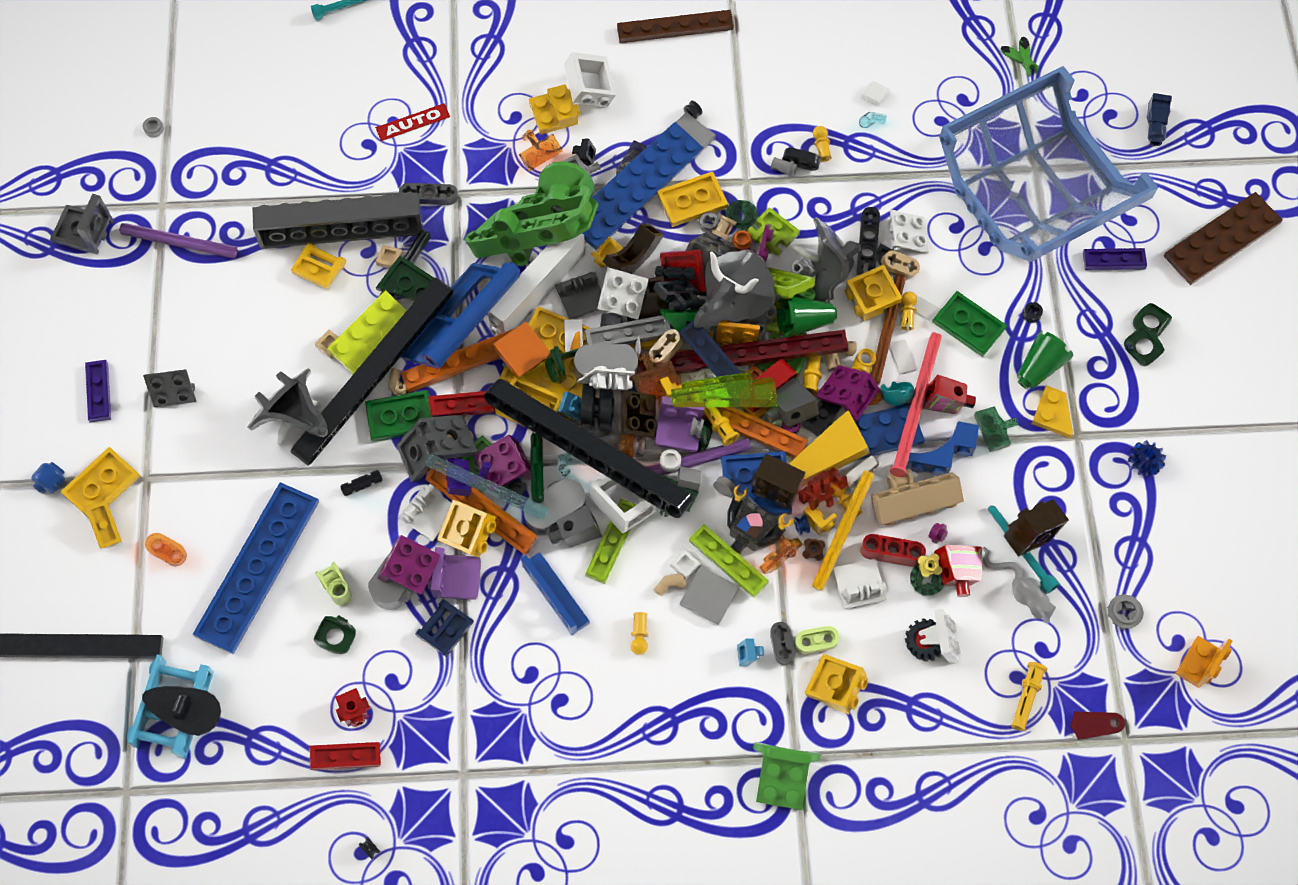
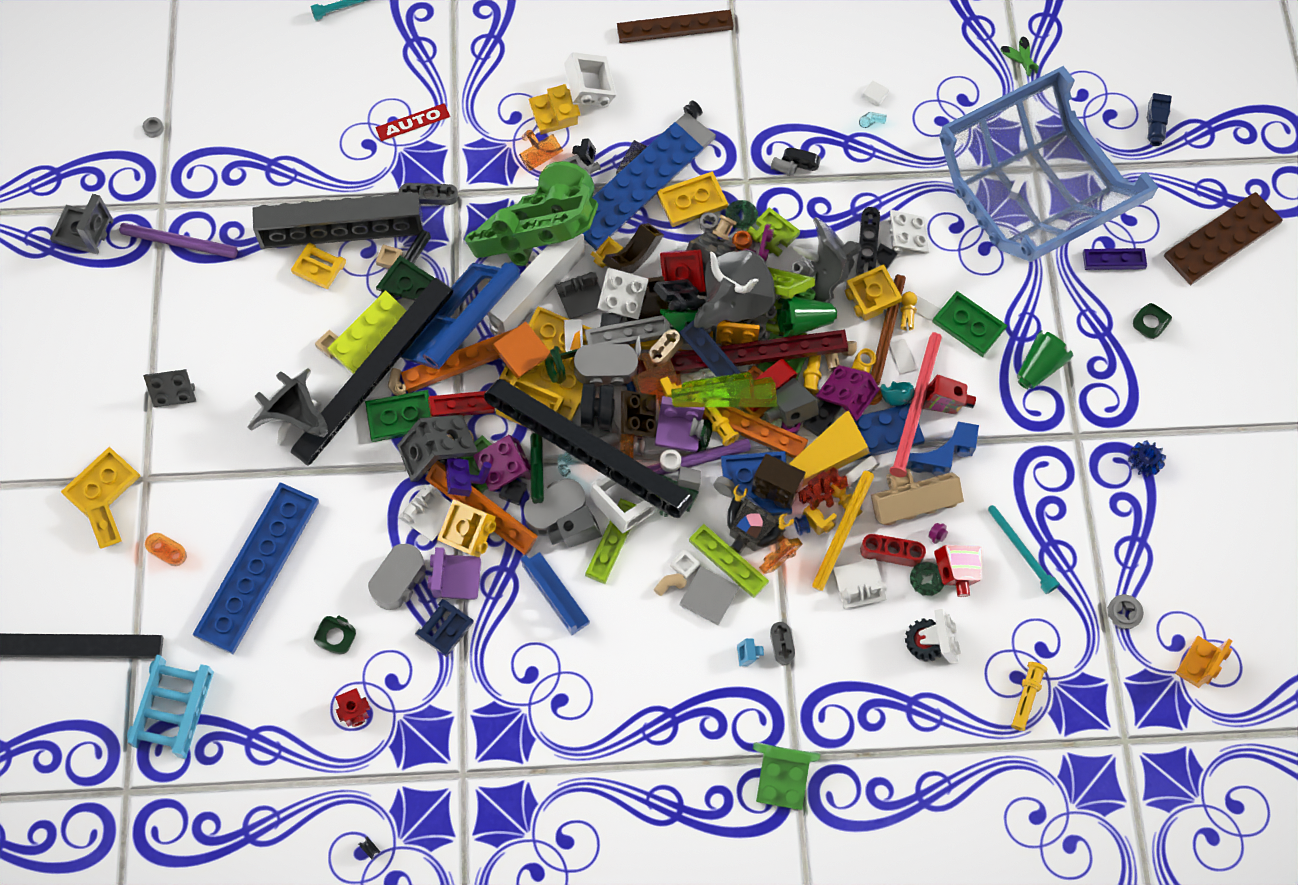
blue head [31,461,65,494] -> none
dark purple tile [85,359,111,423] -> none
black shield [142,686,222,736] -> none
red hinge [309,742,381,770] -> none
yellowish green piece [315,561,352,606] -> none
black axle [340,470,383,496] -> none
magenta bracket [377,535,440,594] -> none
clear light blue axle [425,454,548,519] -> none
dark azure tile [558,392,582,420] -> none
white hinge [577,366,635,391] -> none
yellow pin [630,612,649,655] -> none
black axle [655,266,696,280] -> none
yellowish green plate [795,626,840,654] -> none
reddish brown plate [802,538,825,561] -> none
yellow plate [804,654,868,715] -> none
yellow pin [813,126,832,162] -> none
tan beam [881,251,920,278] -> none
light yellow plate [918,553,942,577] -> none
clear green plate [974,406,1018,452] -> none
light grey animal [982,546,1056,623] -> none
dark brown brick [1003,499,1069,557] -> none
black bush [1023,302,1043,323] -> none
yellow wing [1031,385,1073,438] -> none
dark red piece [1070,711,1125,740] -> none
dark green piece [1124,327,1165,367] -> none

